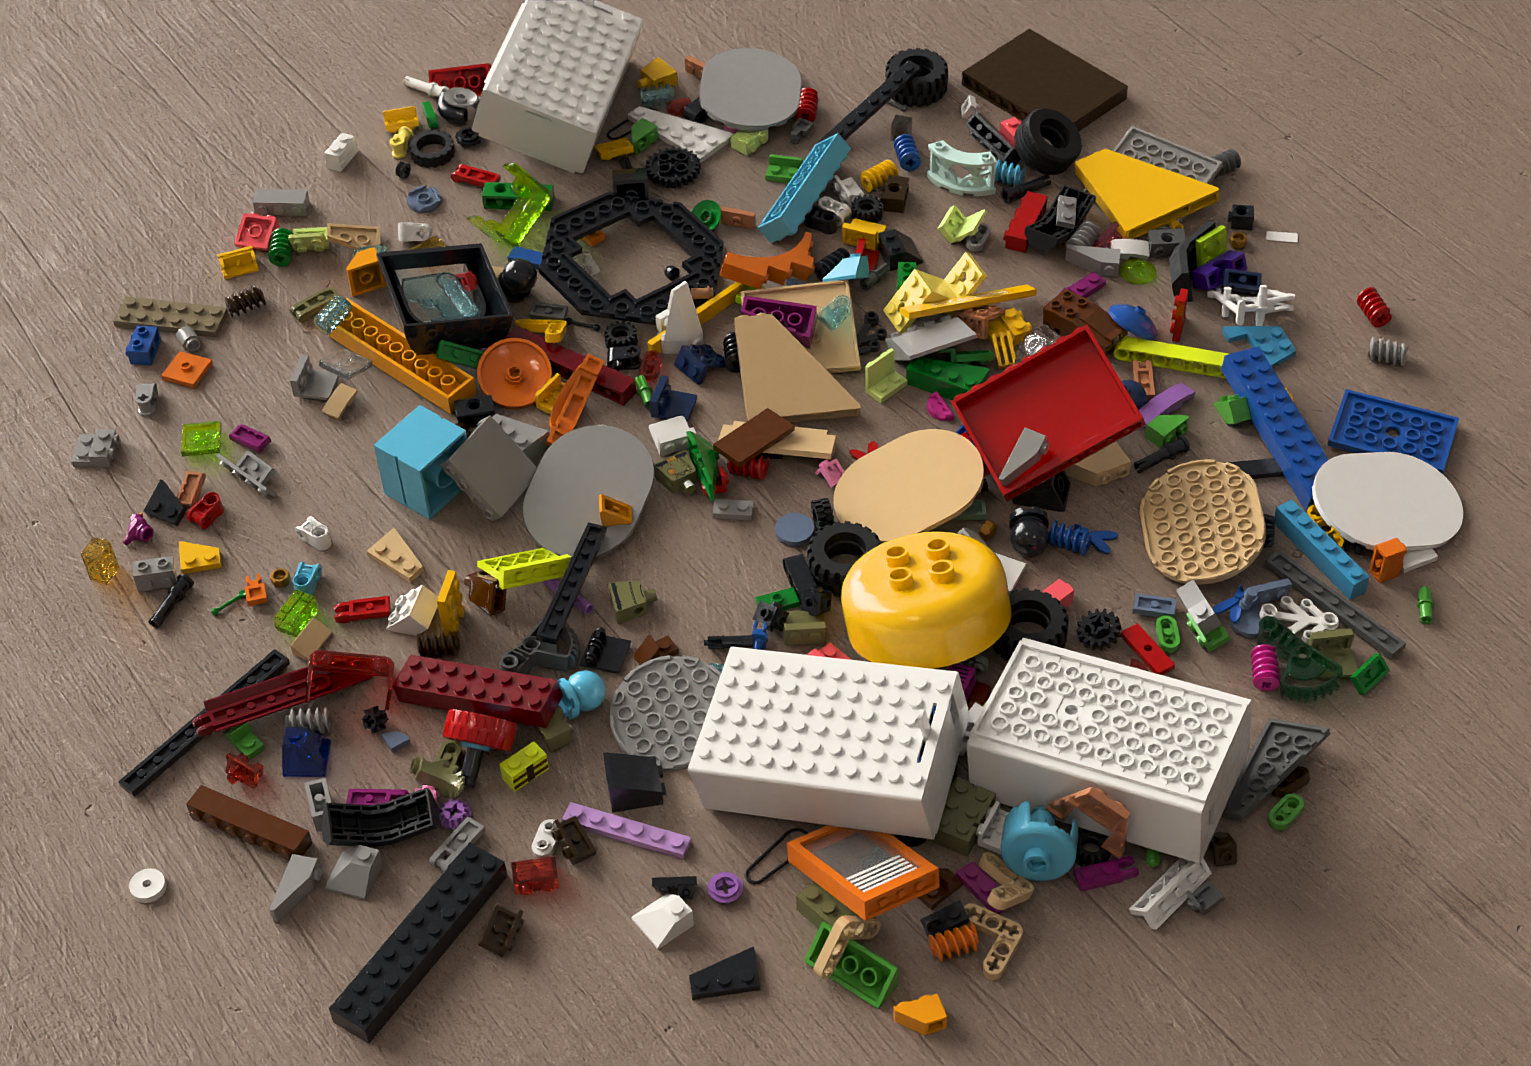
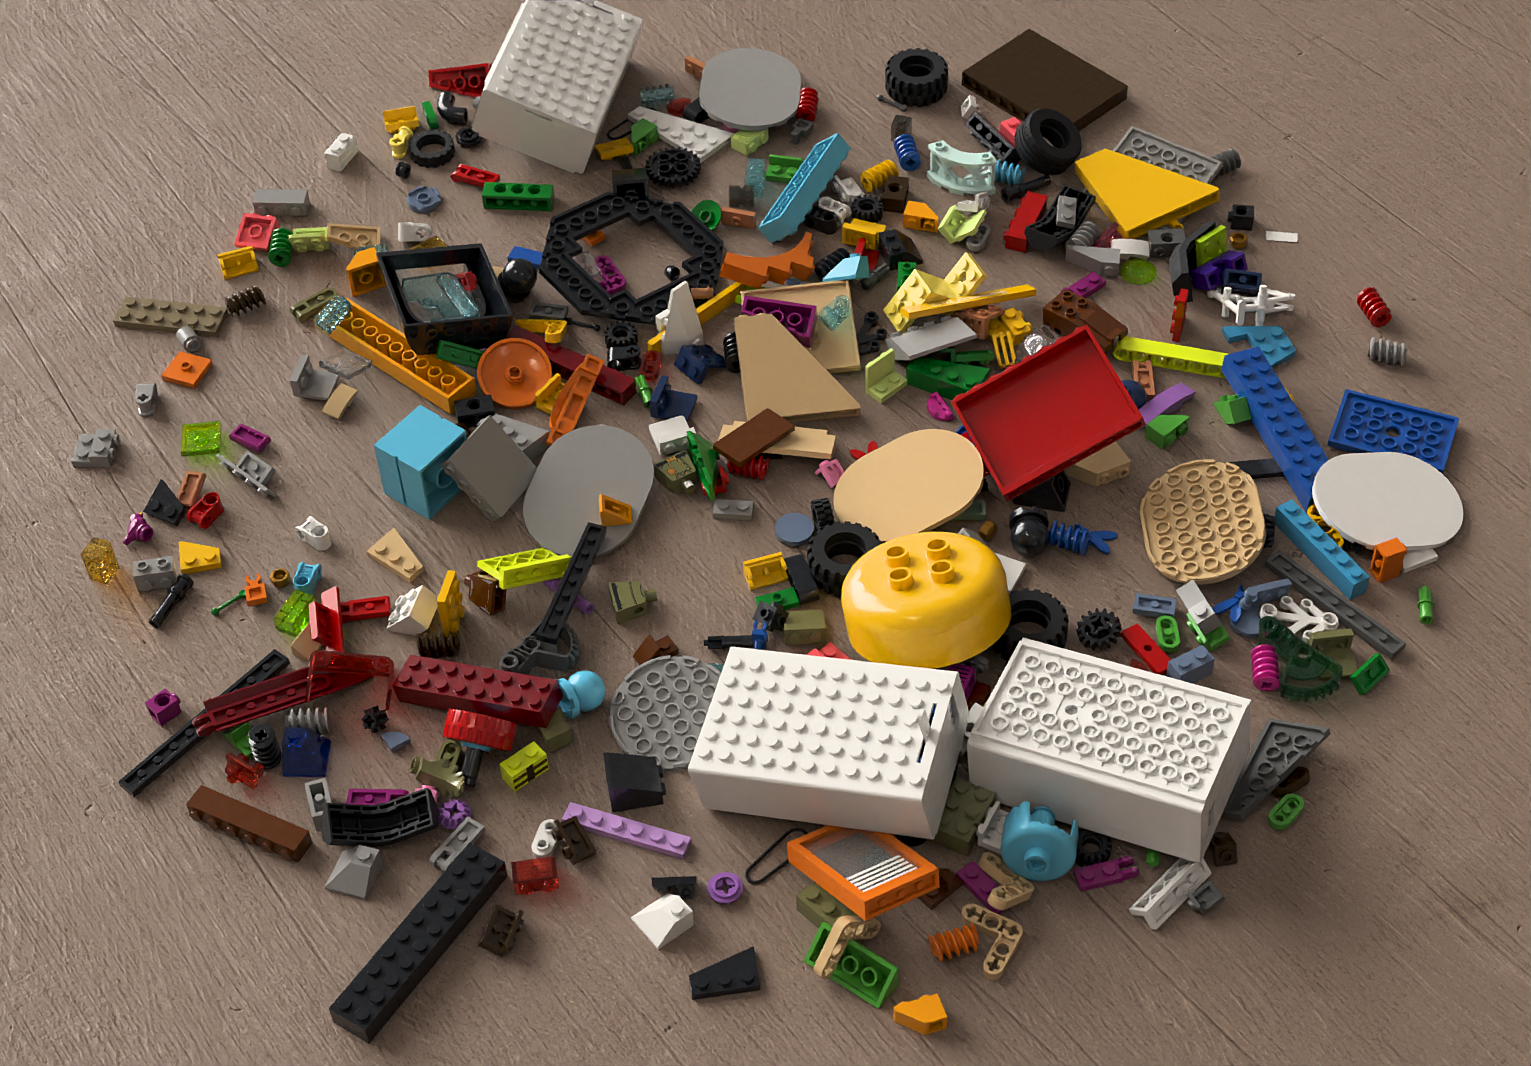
blue brick [125,326,161,365] -> none
white piece [129,868,167,903] -> none
light grey slope [269,854,322,922] -> none
white pin [403,76,449,98] -> none
light grey dish [444,87,477,108] -> none
clear neon green windscreen [467,162,551,247] -> none
black hinge [580,627,631,673] -> none
yellow torso [637,57,678,93] -> none
black brick [800,586,833,616] -> none
black plate [815,60,922,145] -> none
black hinge [920,900,971,938] -> none
light grey slope [998,428,1049,487] -> none
coral brick [1042,578,1074,608] -> none
nougat wing [1045,787,1131,859] -> none
blue dish [1108,304,1158,340] -> none
black pin [1134,436,1190,473] -> none
none -> magenta brick [145,688,182,727]
none -> black piece [248,724,281,770]
none -> red bracket [309,586,345,662]
none -> magenta beam [594,255,626,296]
none -> clear smoke wheel [729,185,754,208]
none -> yellow hinge [743,552,788,590]
none -> clear light blue brick [745,158,766,198]
none -> light orange slope [903,201,939,233]
none -> white bracket [957,192,990,214]
none -> sand blue brick [1166,645,1215,684]

